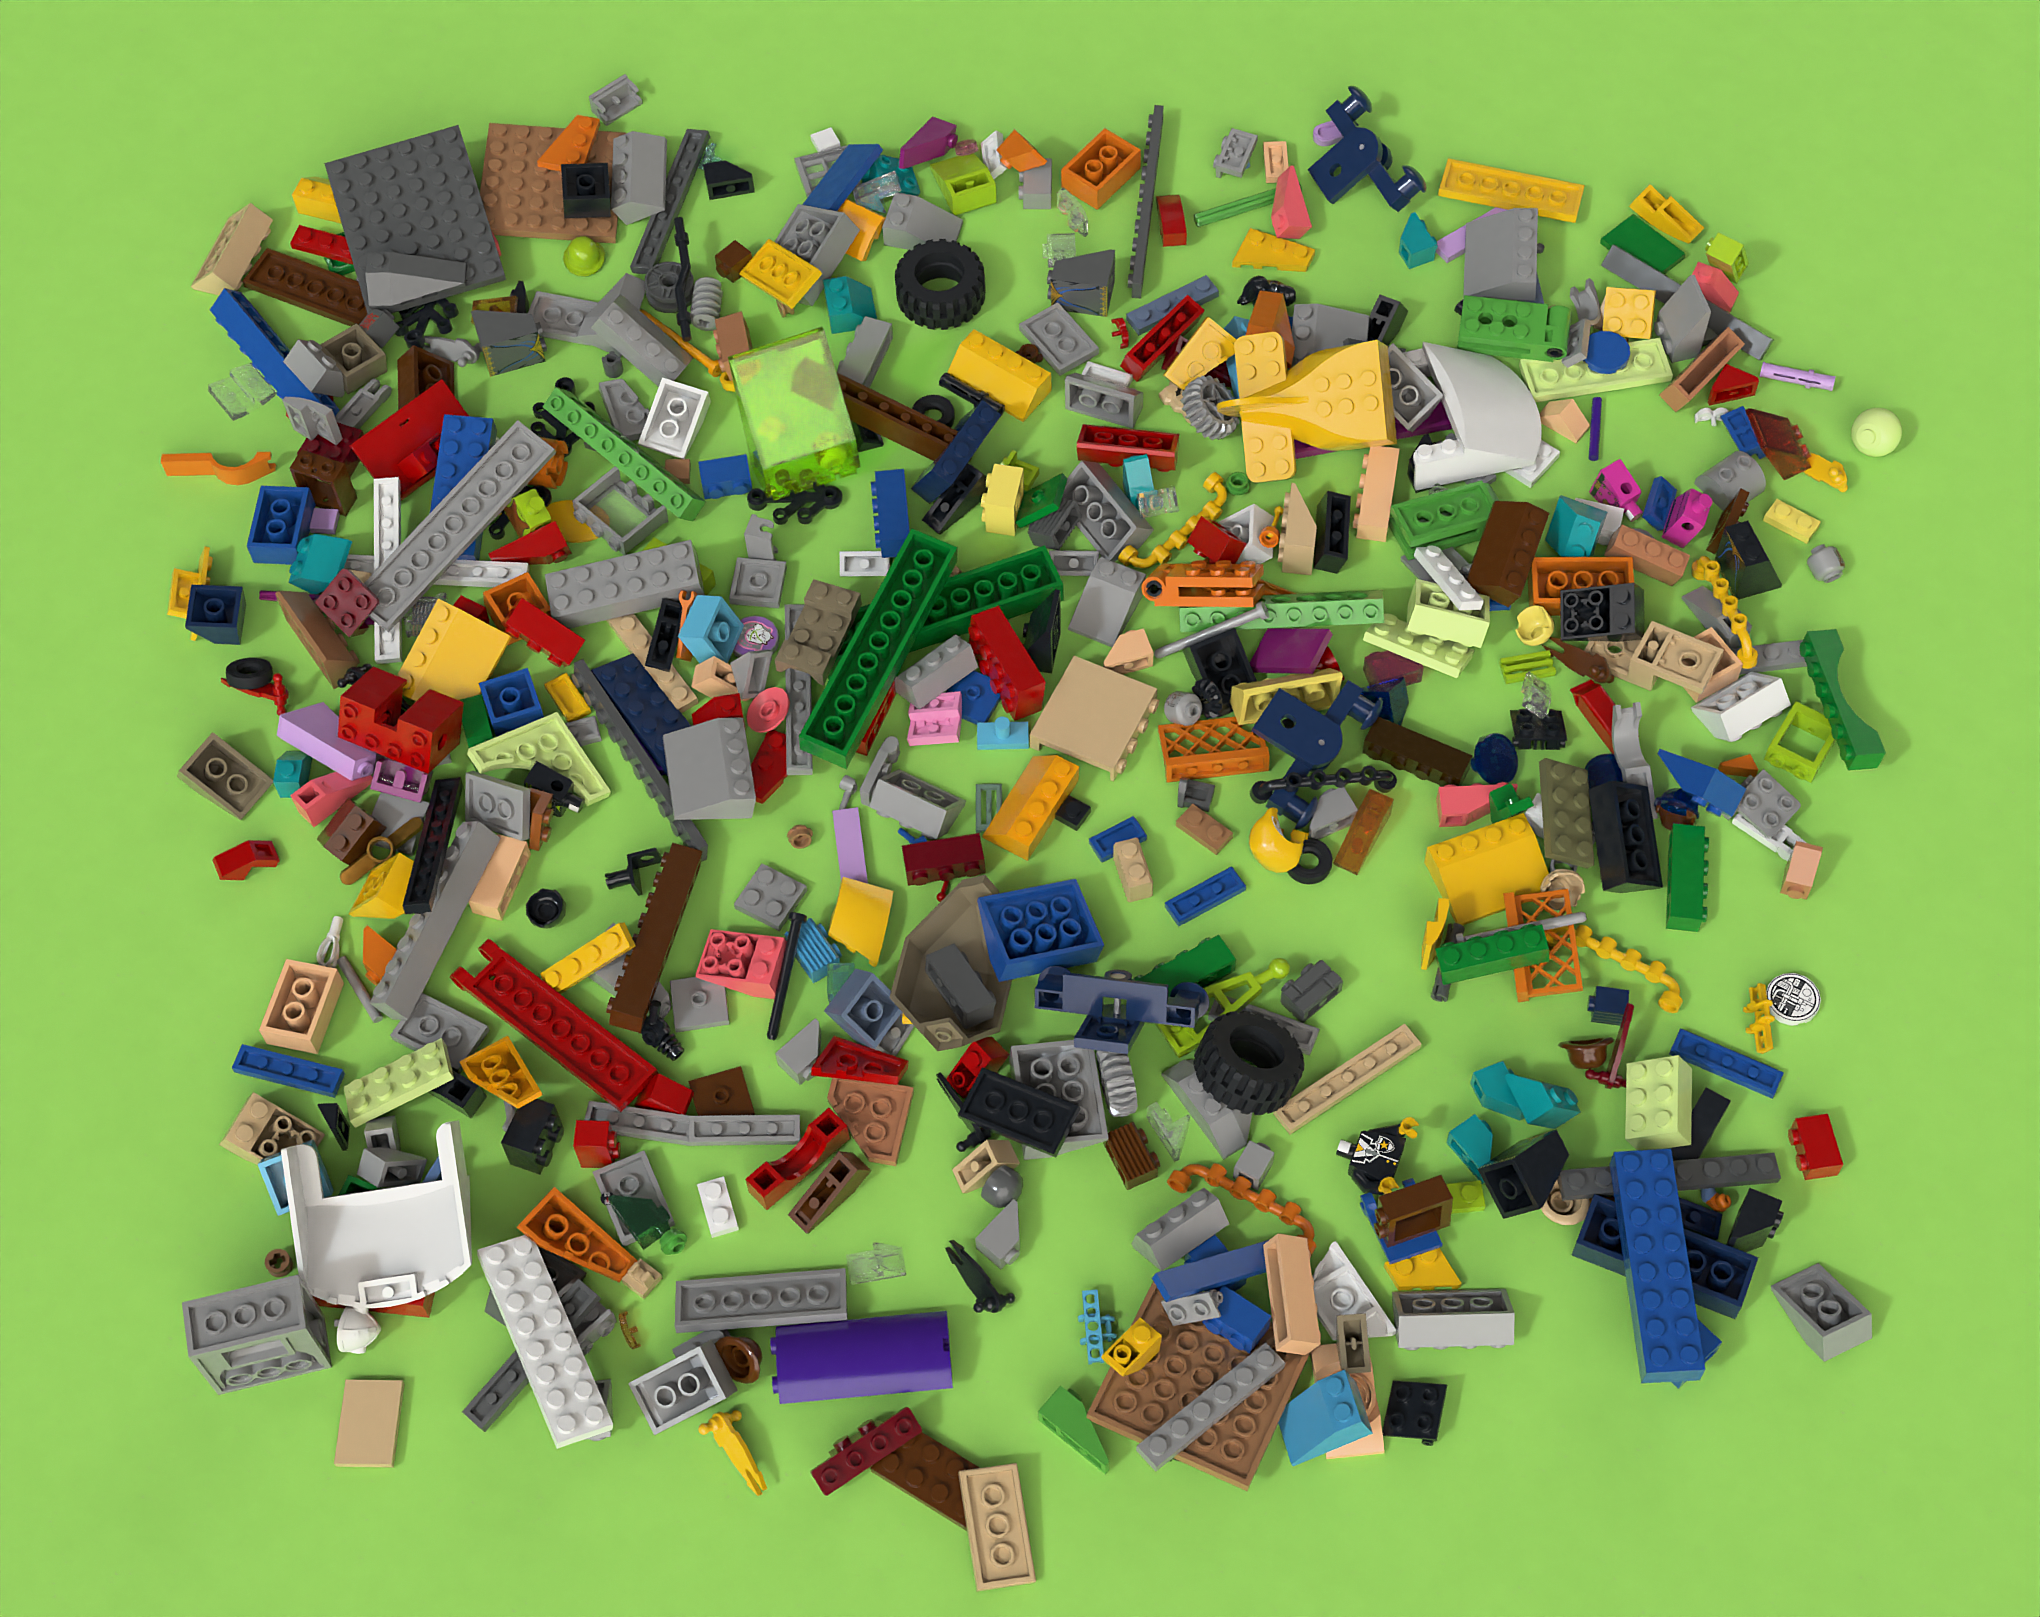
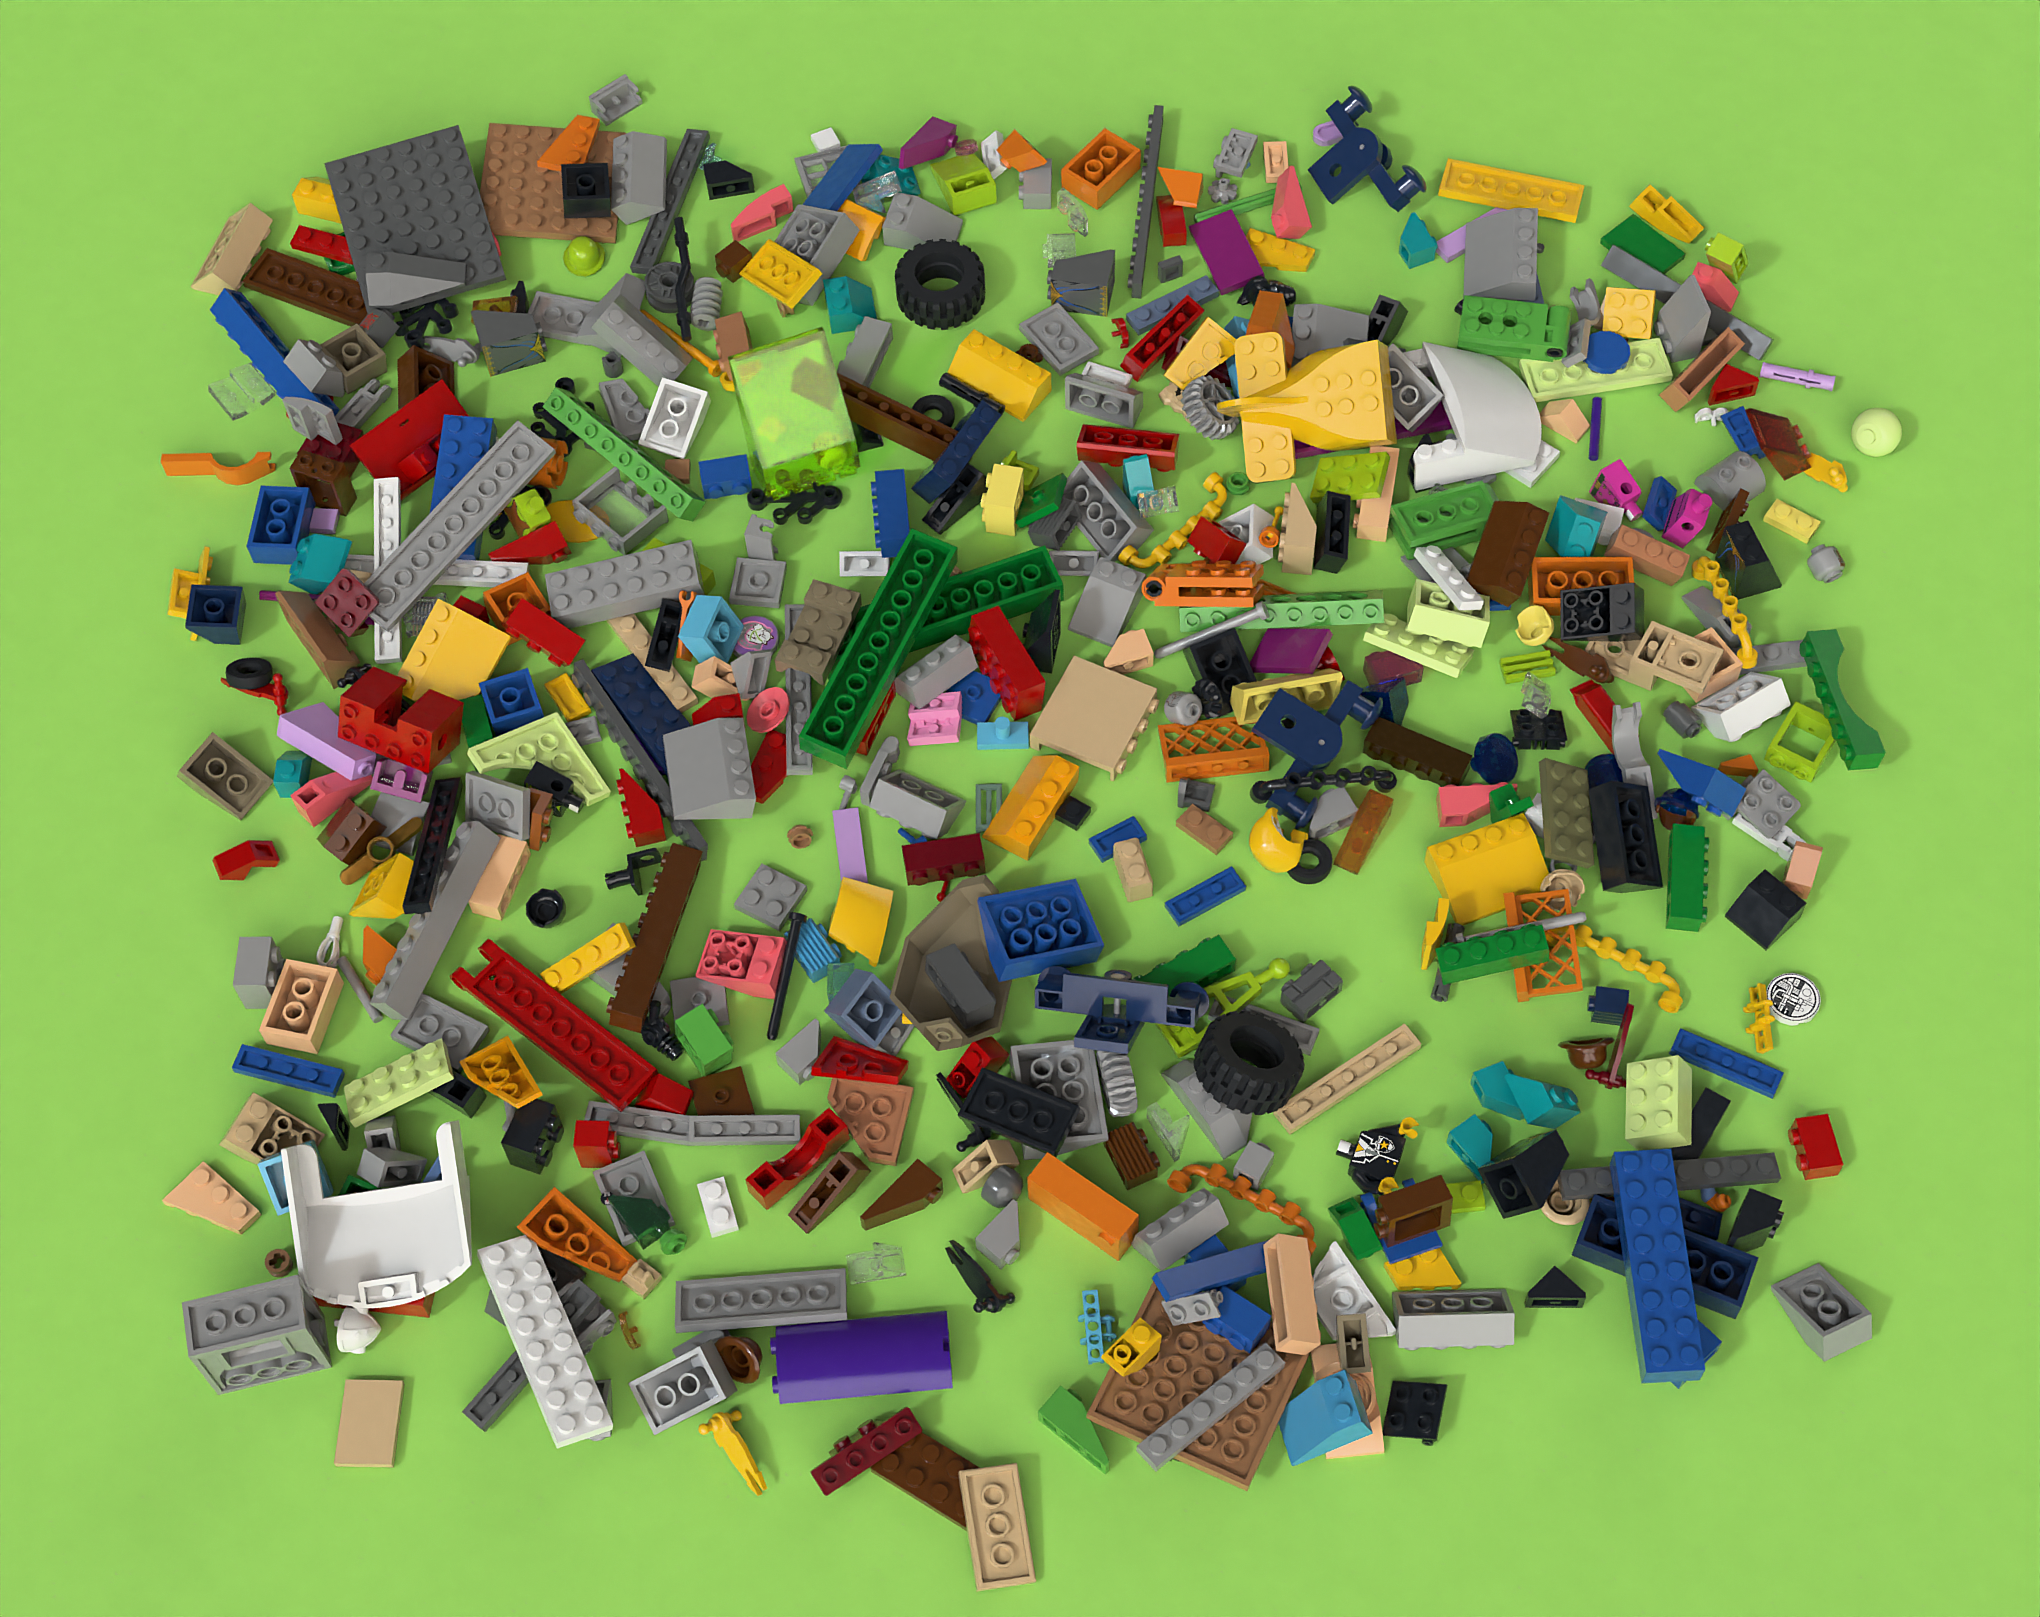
none -> light nougat wing [162,1161,261,1235]
none -> light grey brick [233,937,286,1009]
none -> red slope [616,768,667,847]
none -> bright green brick [675,1003,734,1077]
none -> coral slope [731,184,794,242]
none -> reddish brown slope [860,1159,943,1230]
none -> orange brick [1027,1152,1139,1261]
none -> orange slope [1157,167,1204,208]
none -> dark grey tile [1158,255,1183,283]
none -> magenta tile [1189,209,1265,296]
none -> light grey plant [1208,178,1237,204]
none -> lime plate [1310,451,1390,503]
none -> green slope [1328,1197,1383,1261]
none -> black slope [1525,1266,1586,1308]
none -> dark grey brick [1663,701,1702,739]
none -> black slope [1725,869,1807,951]

